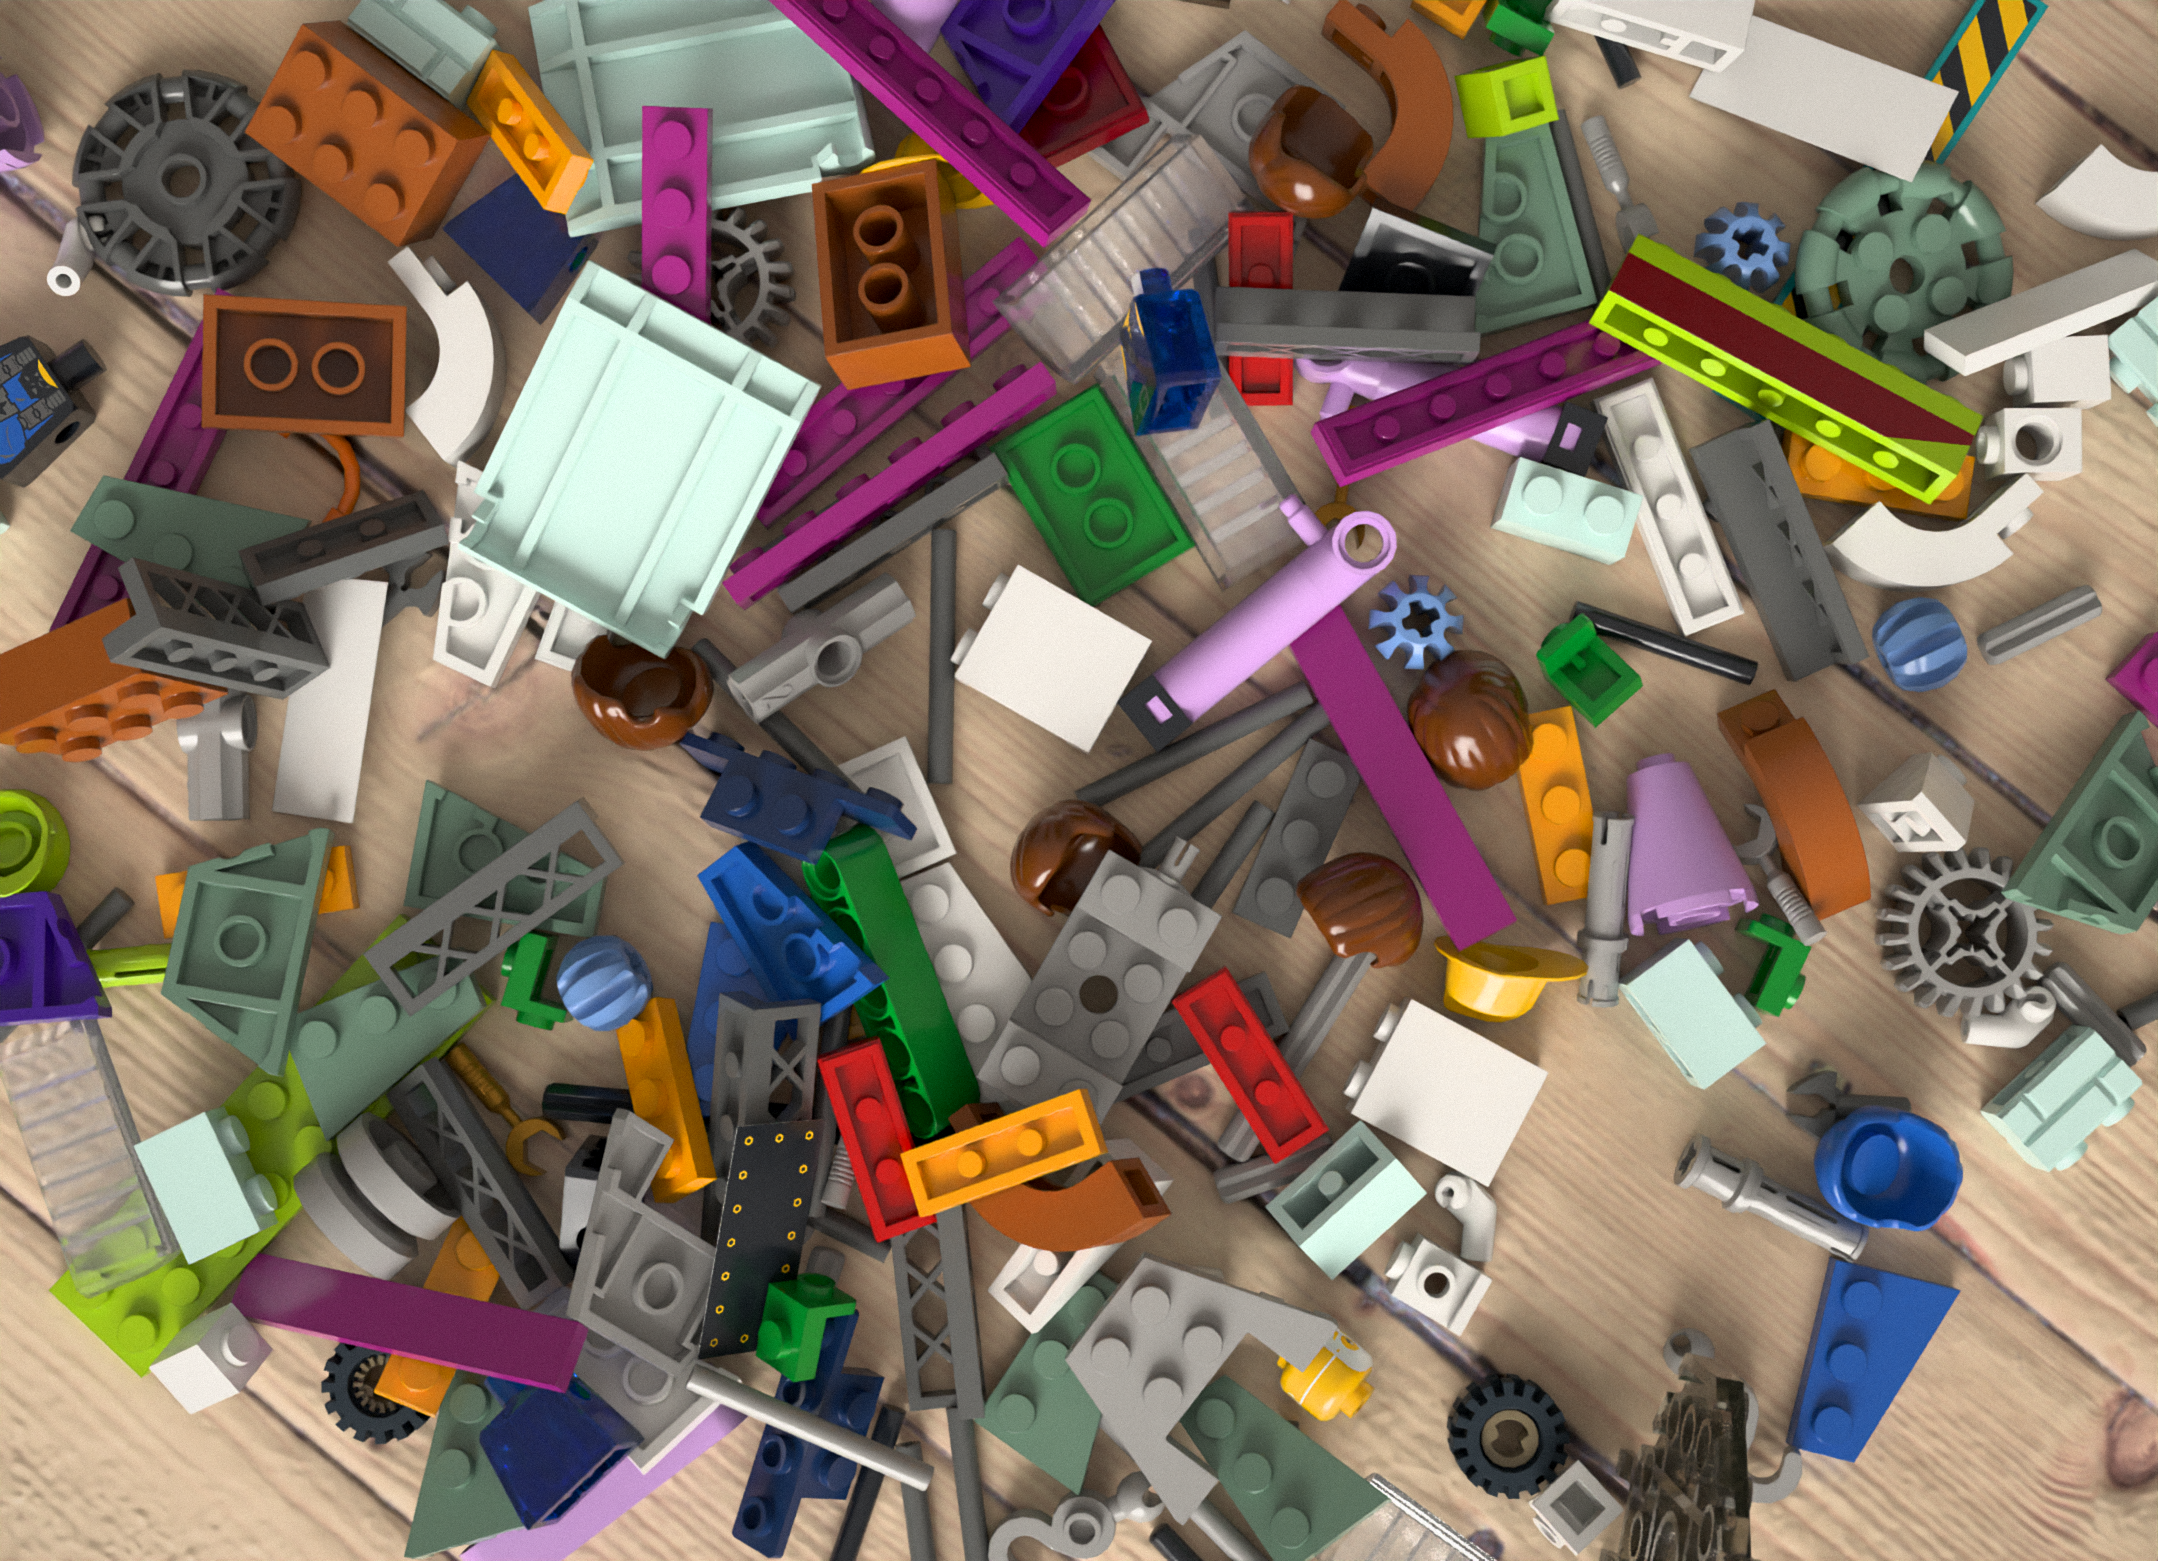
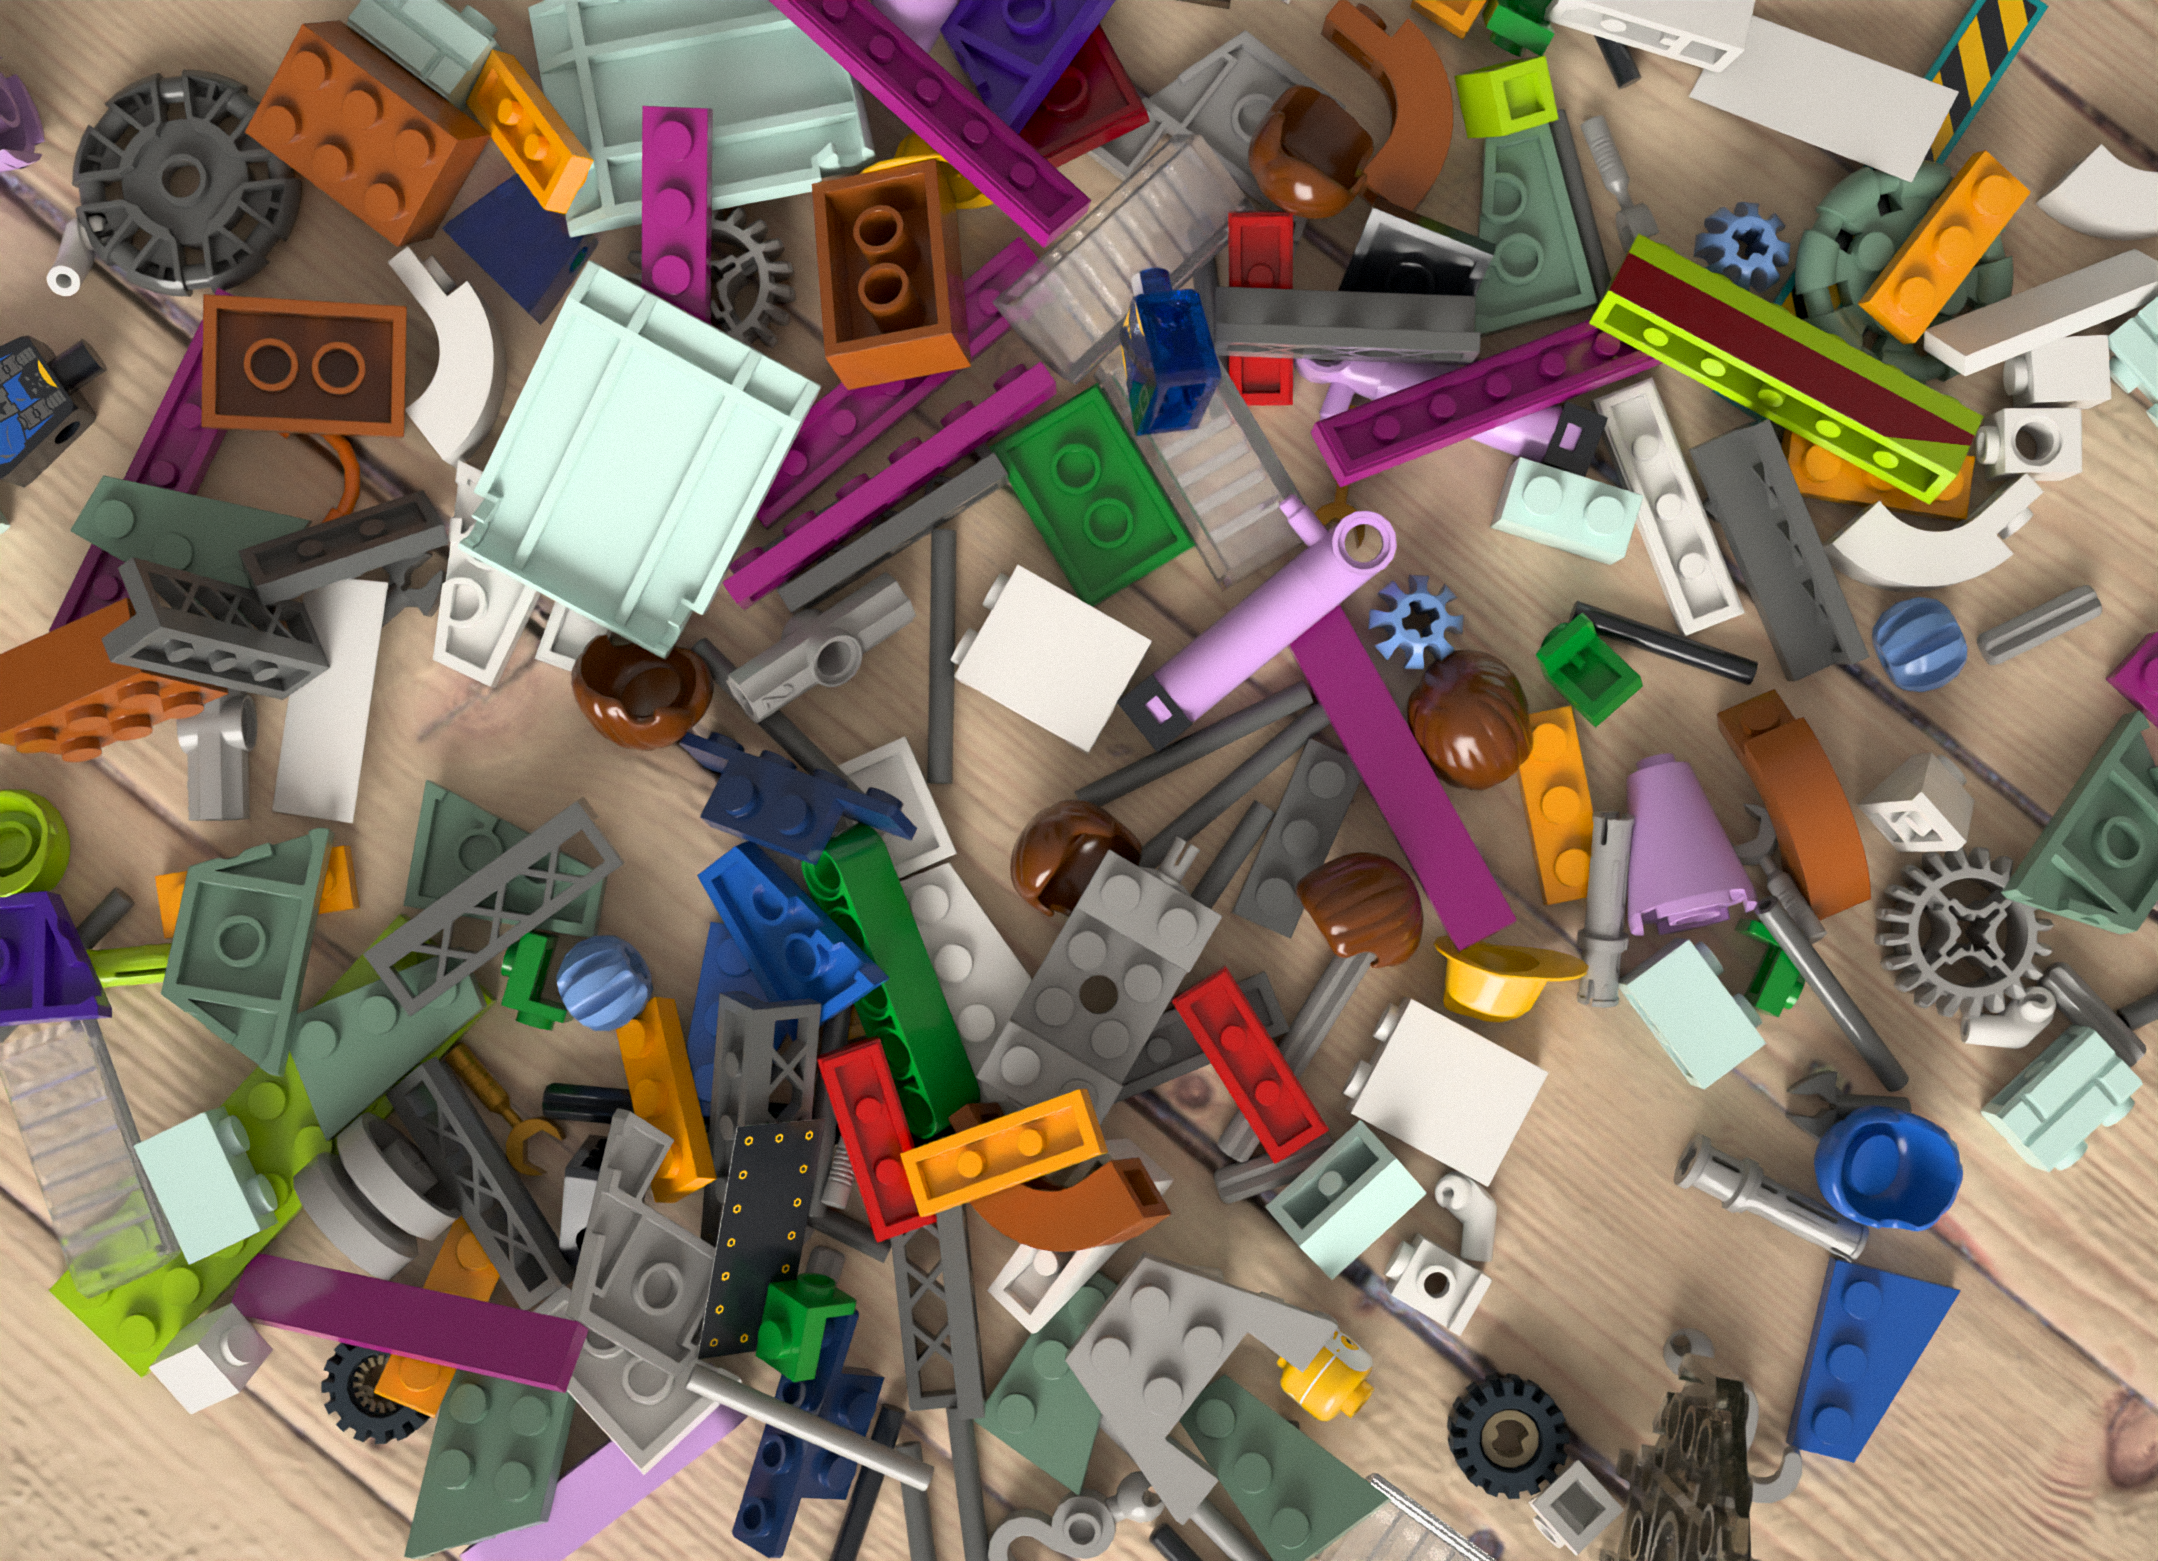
clear blue torso [479,1373,645,1530] -> none
none -> dark grey piece [1754,895,1909,1092]
none -> light orange plate [1858,150,2031,345]

